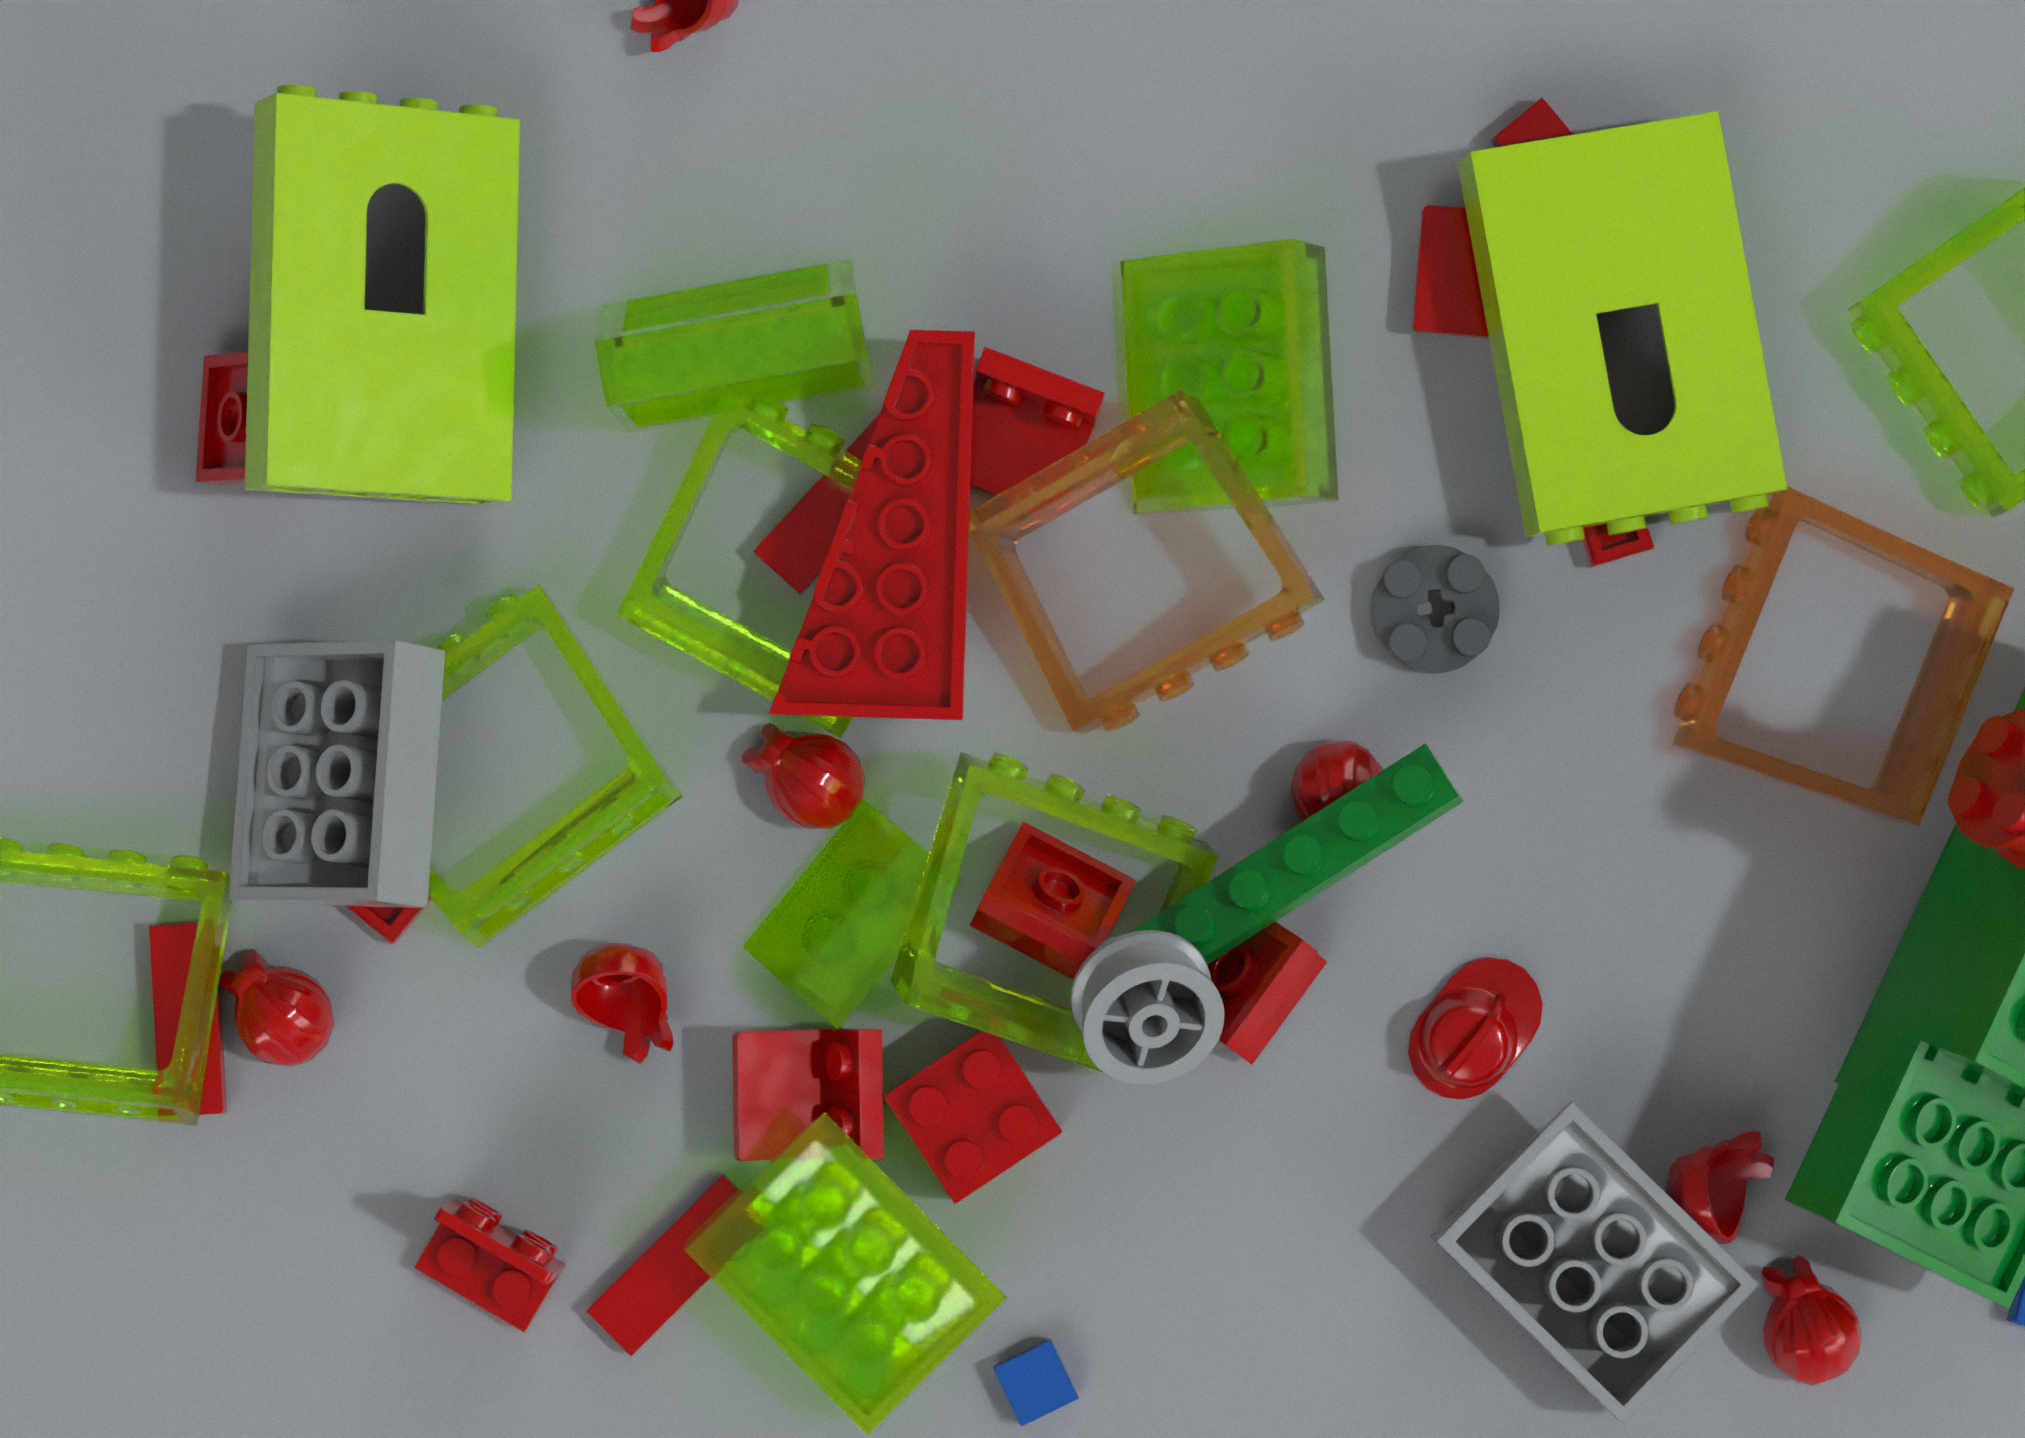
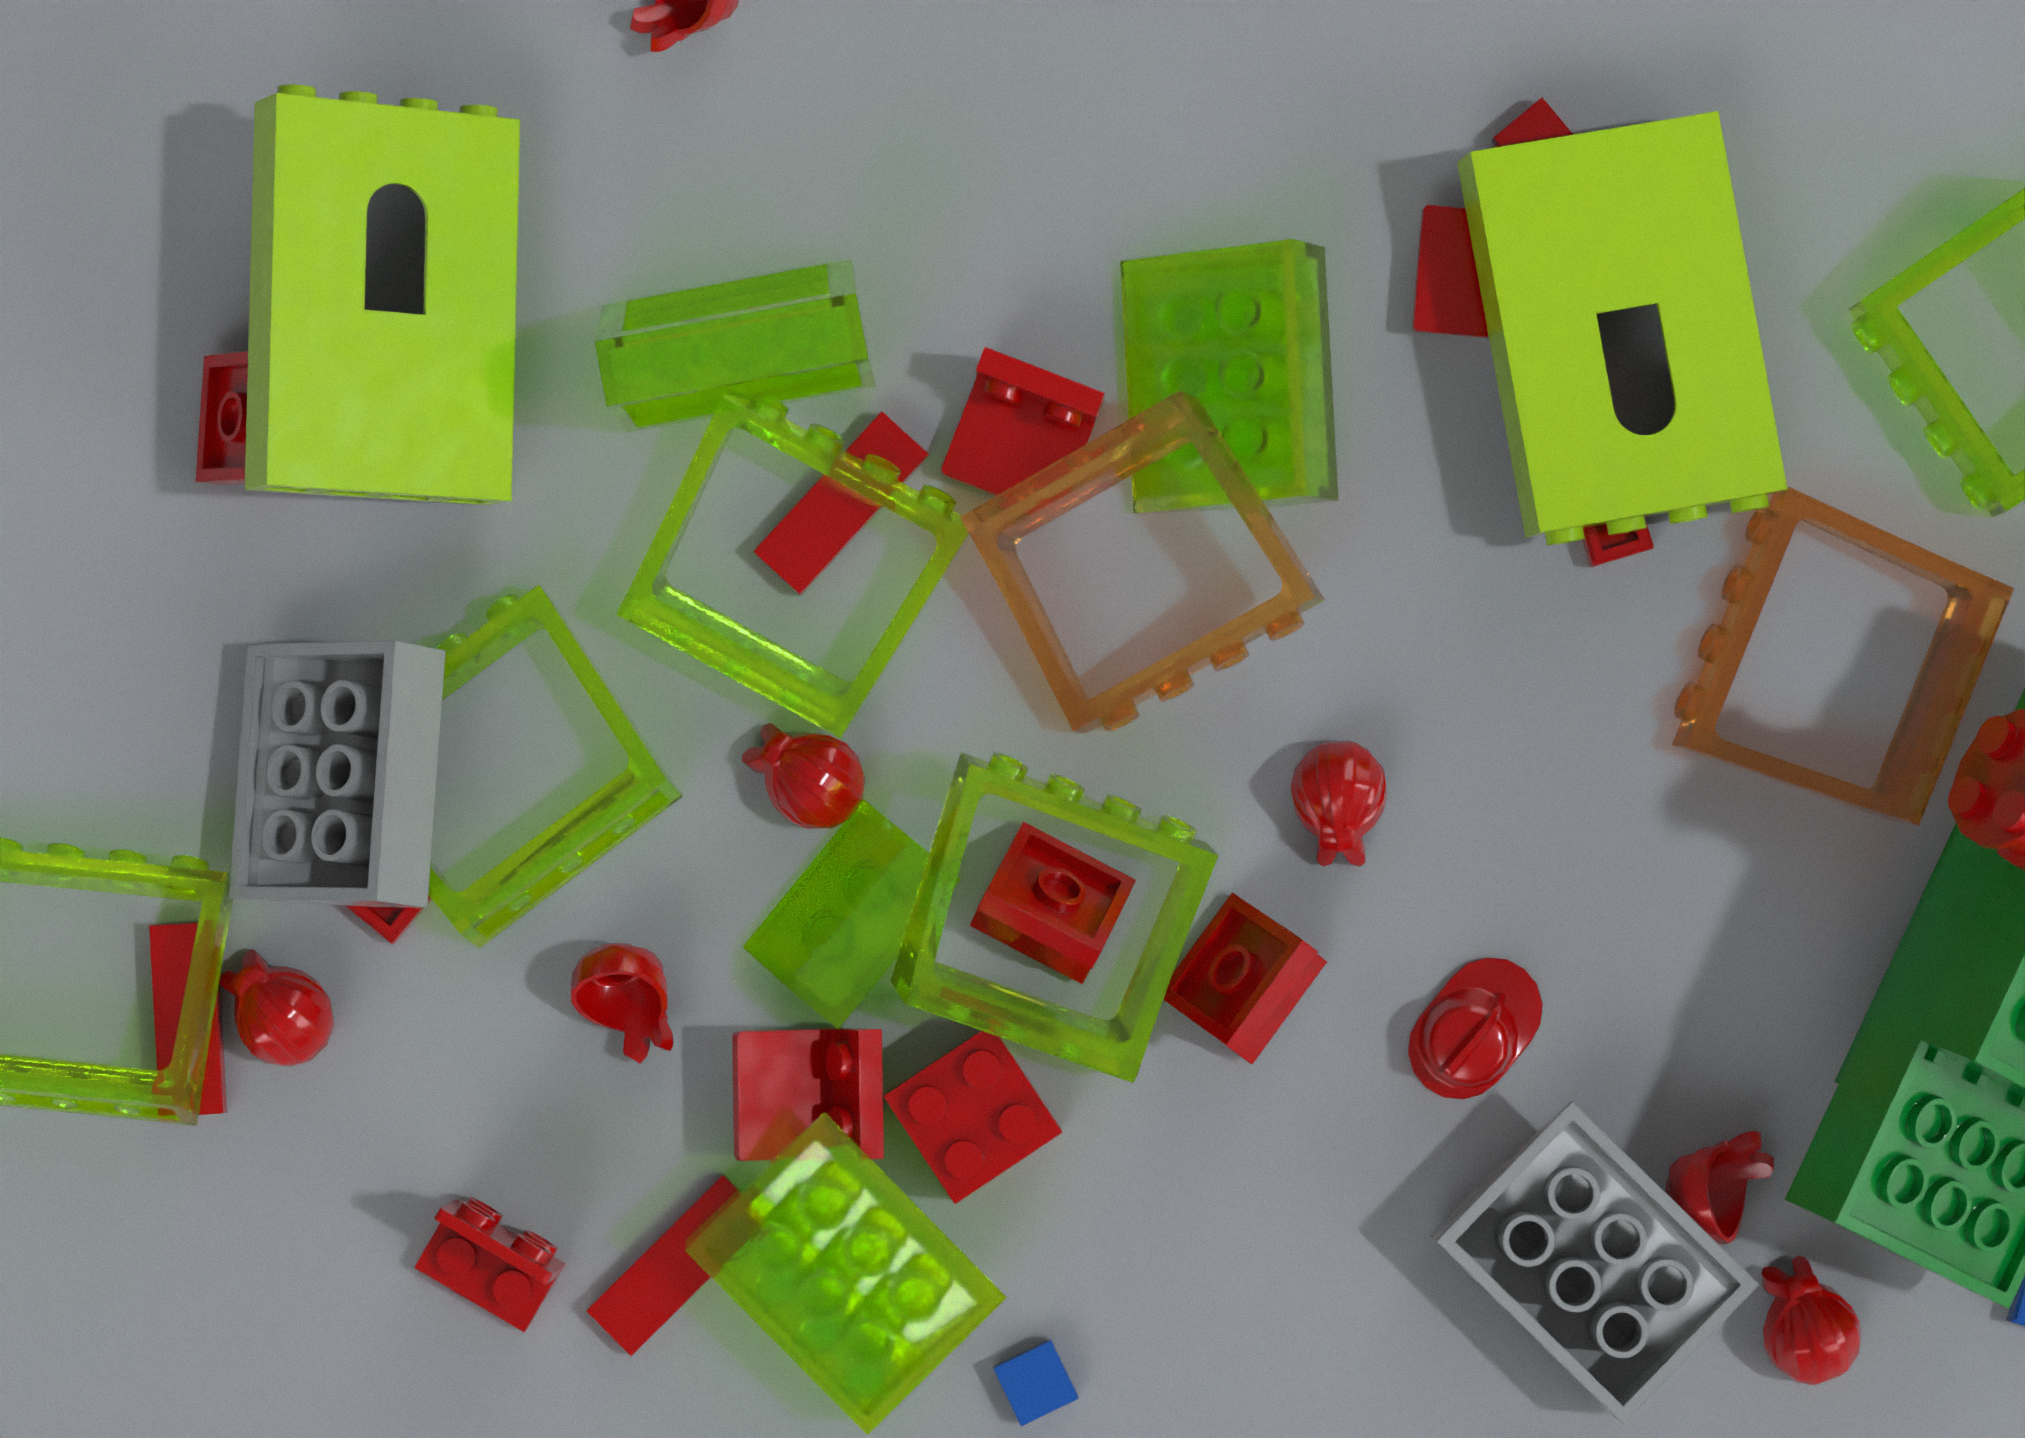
red wing [769,330,976,720] -> none
light grey wheel [1070,930,1224,1085] -> none
green plate [1129,743,1464,965] -> none
dark grey plate [1370,545,1500,674] -> none

